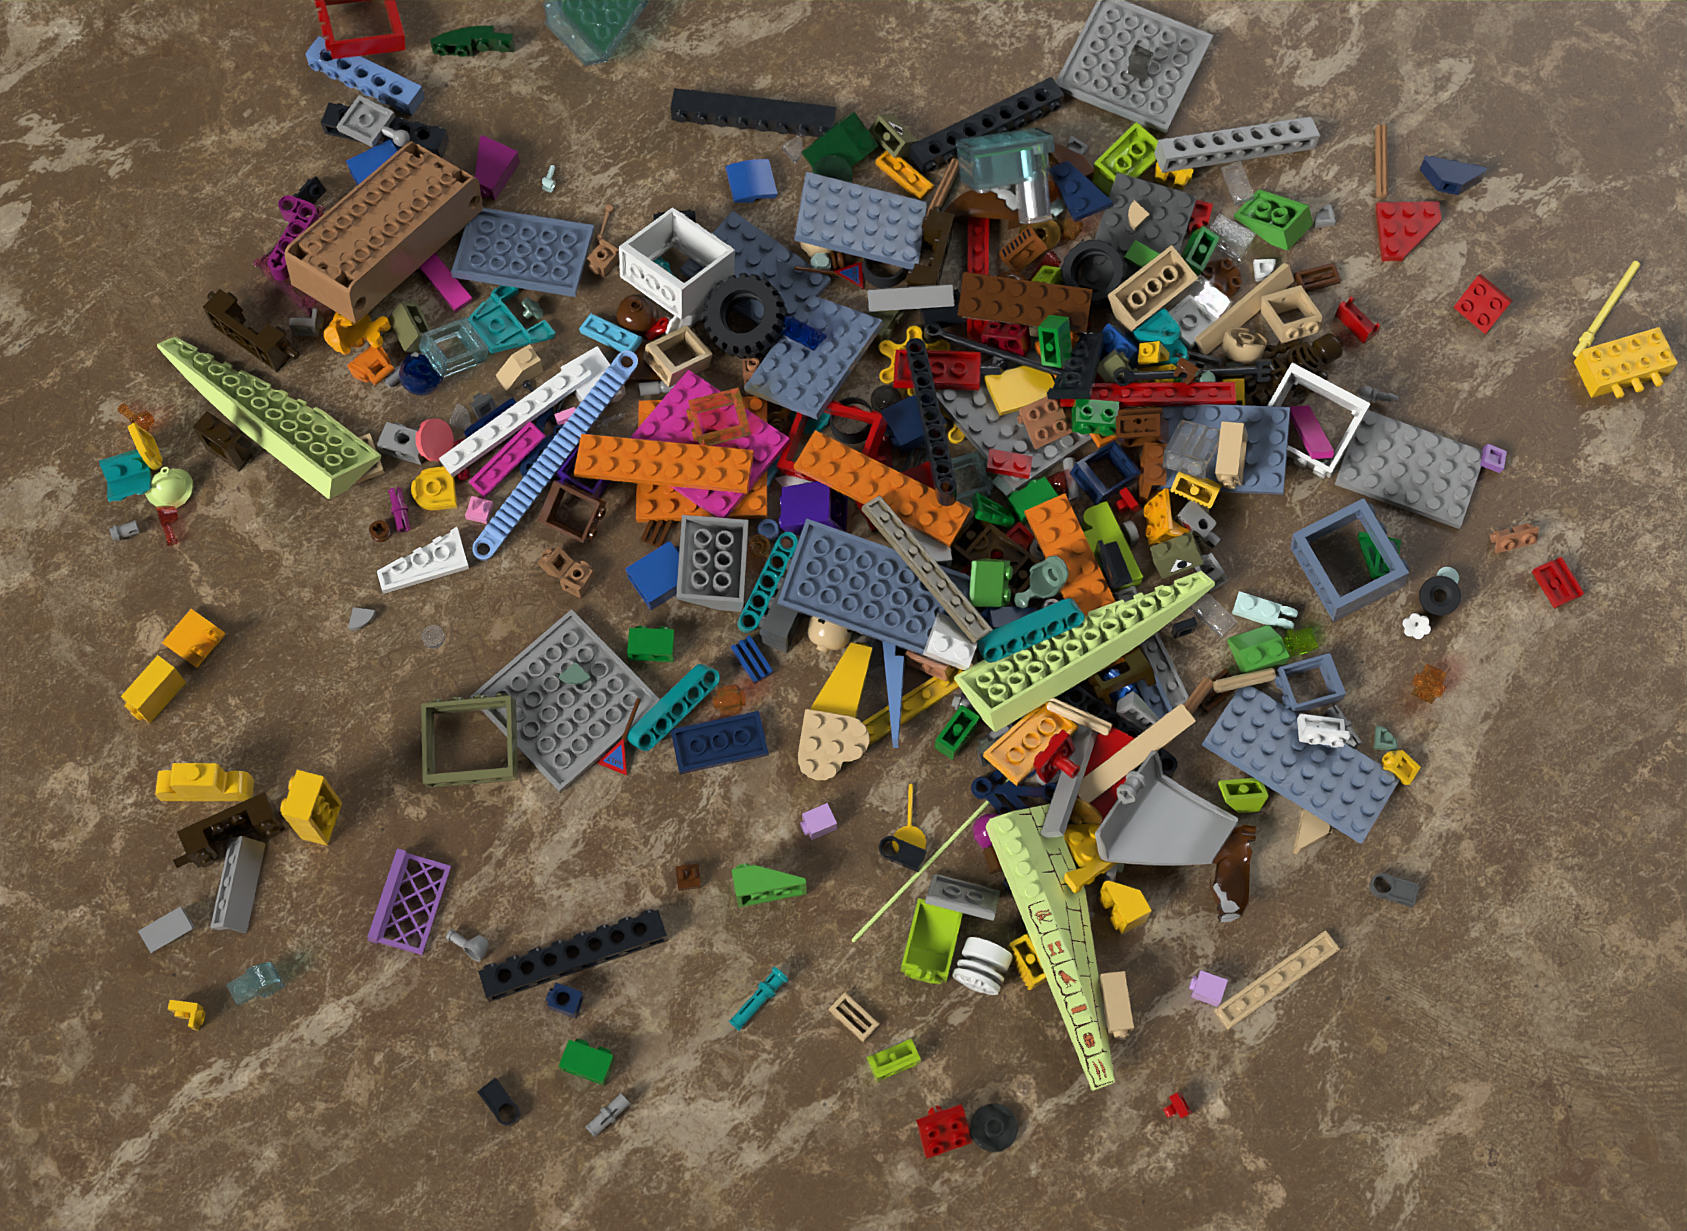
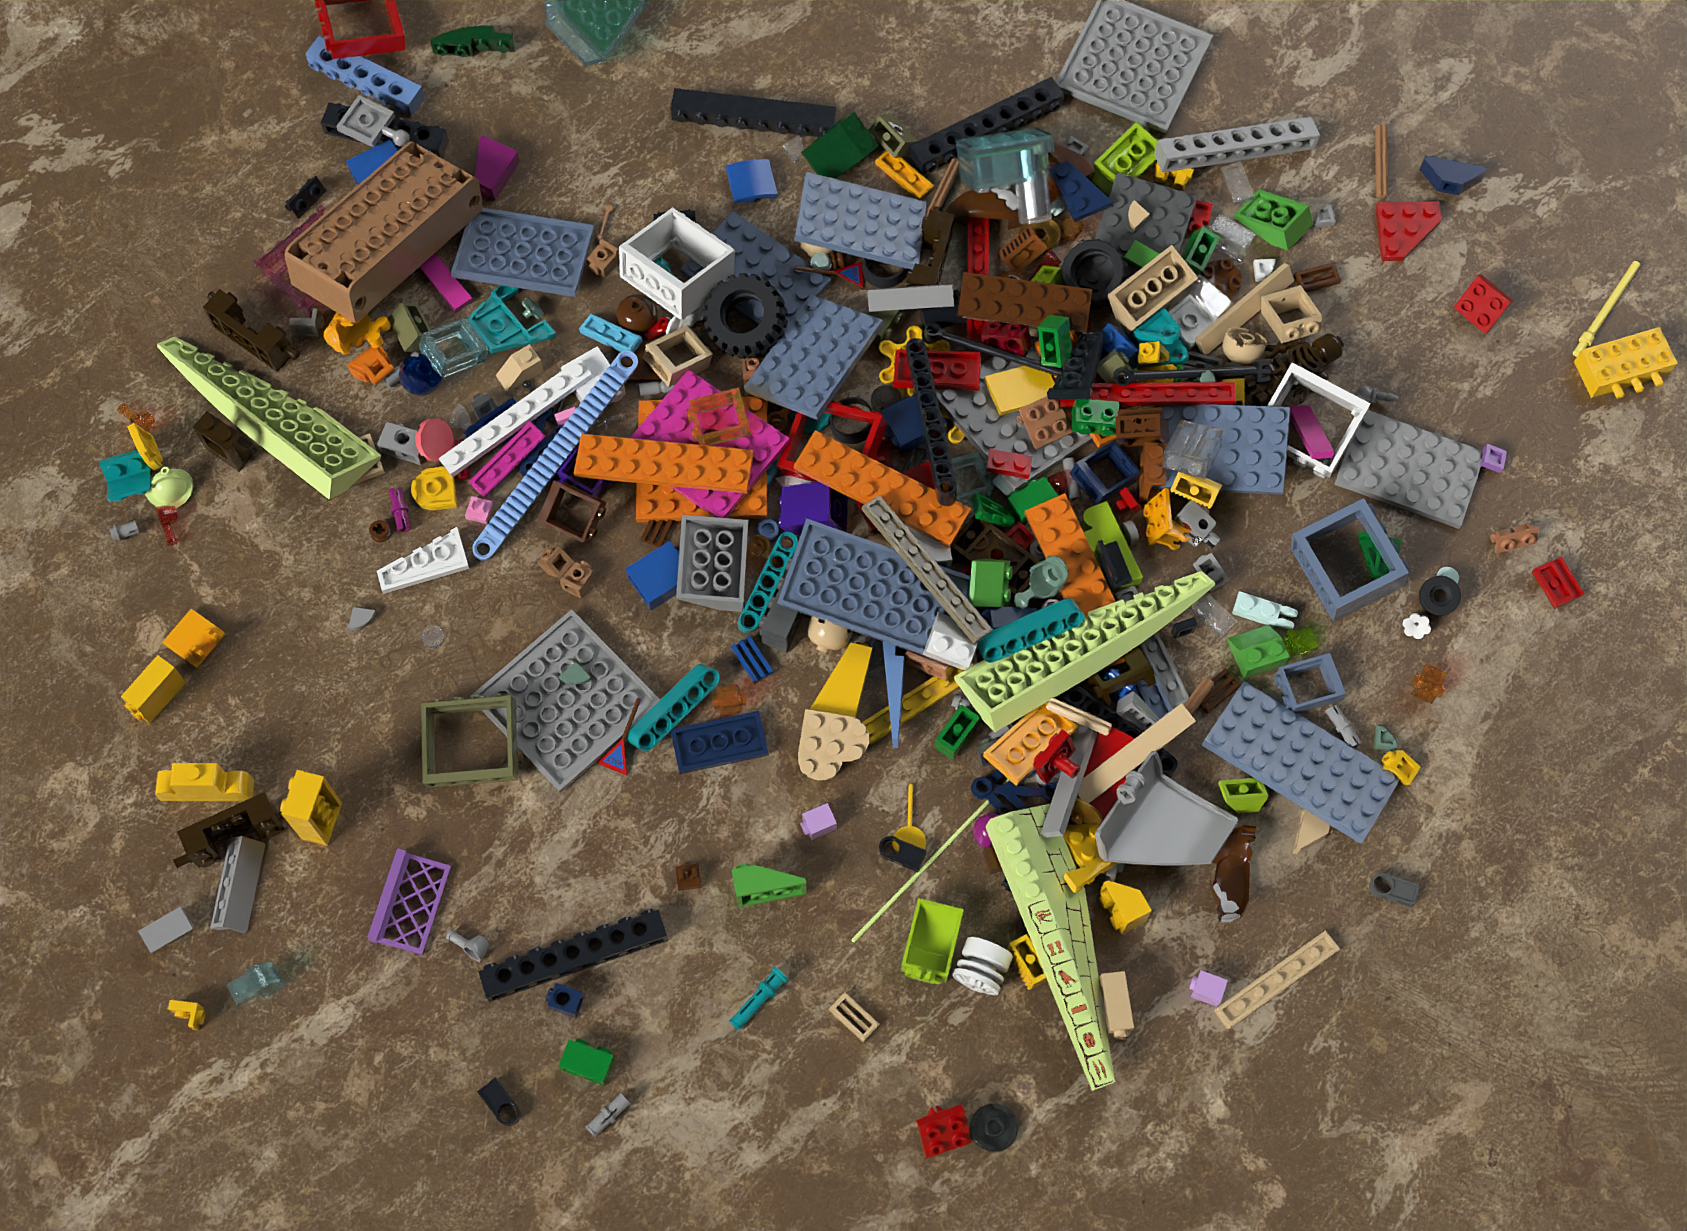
magenta beam [267,195,319,281] -> none
light aqua hand [542,165,556,193] -> none
green brick [627,626,675,662] -> none
clear blue hinge [781,316,827,351] -> none
clear green tile [812,154,853,183] -> none
lime hinge [866,1039,921,1082] -> none
light grey tile [925,874,1001,921] -> none
black tile [980,359,1008,375] -> none
clear smoke tile [1127,44,1154,82] -> none
olive brick [1150,532,1204,579] -> none
red tile [1163,1092,1193,1119] -> none
reddish brown tile [1173,357,1203,385] -> none
tan axle [1213,668,1276,693] -> none
tan window [1215,422,1248,489] -> none
white bracket [1297,714,1350,747] -> none
red hinge [1335,296,1381,344] -> none

